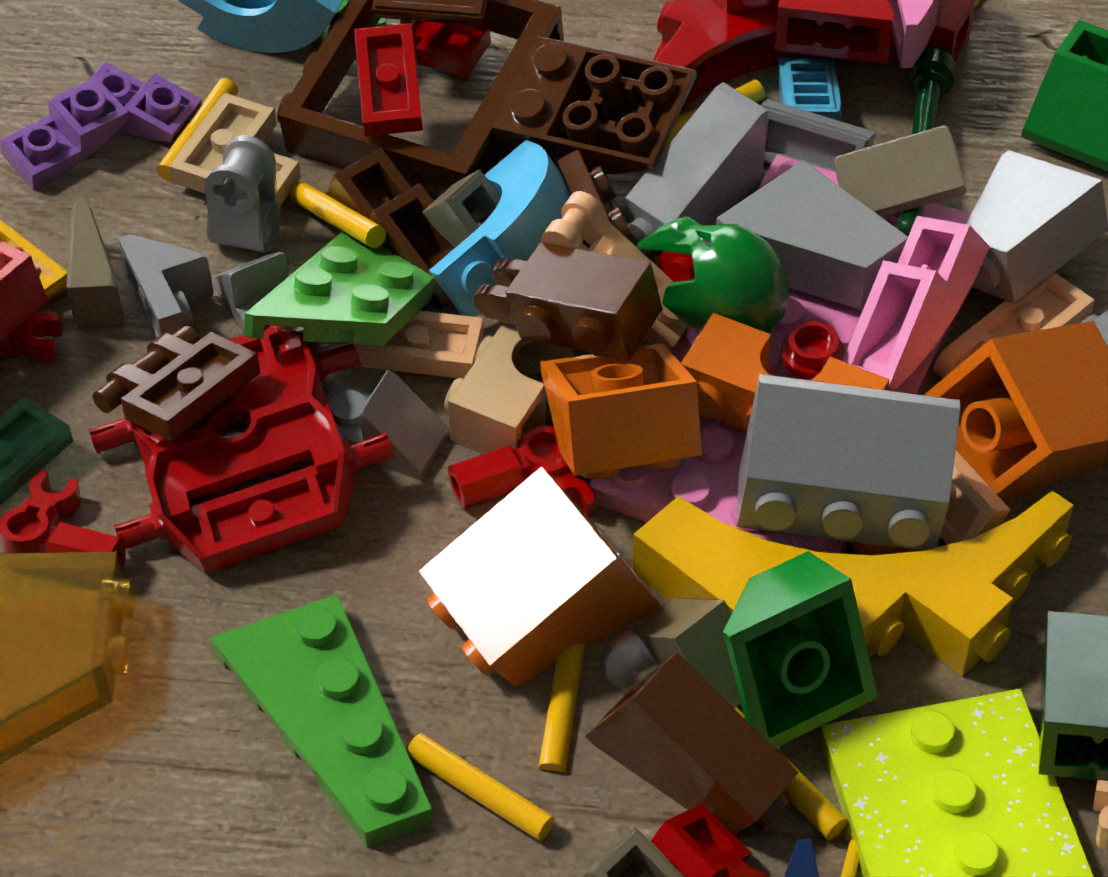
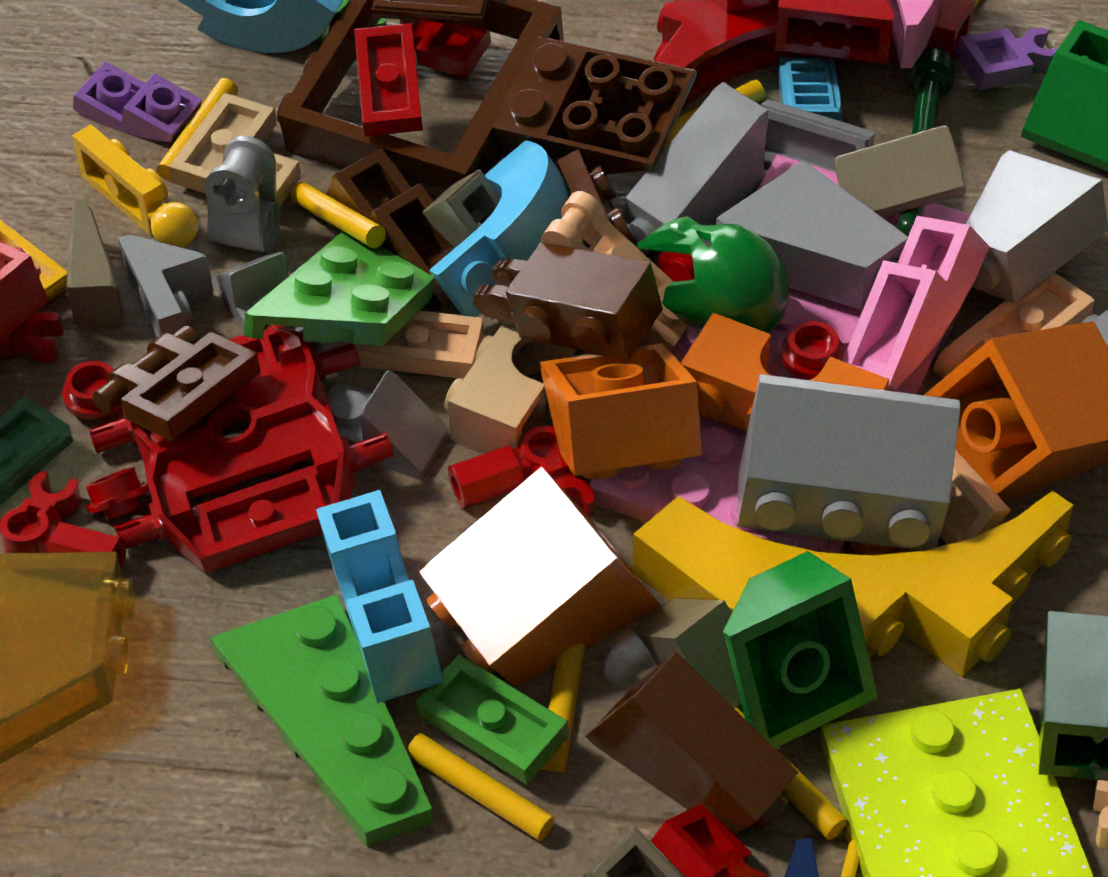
medium lavender slope [0,77,129,191] -> none
none -> red plate [62,361,122,420]
none -> yellow plate [72,124,198,248]
none -> red plate [85,467,150,520]
none -> medium azure arch [316,490,444,703]
none -> bright green plate [416,654,570,785]
none -> medium lavender plate [954,28,1058,90]

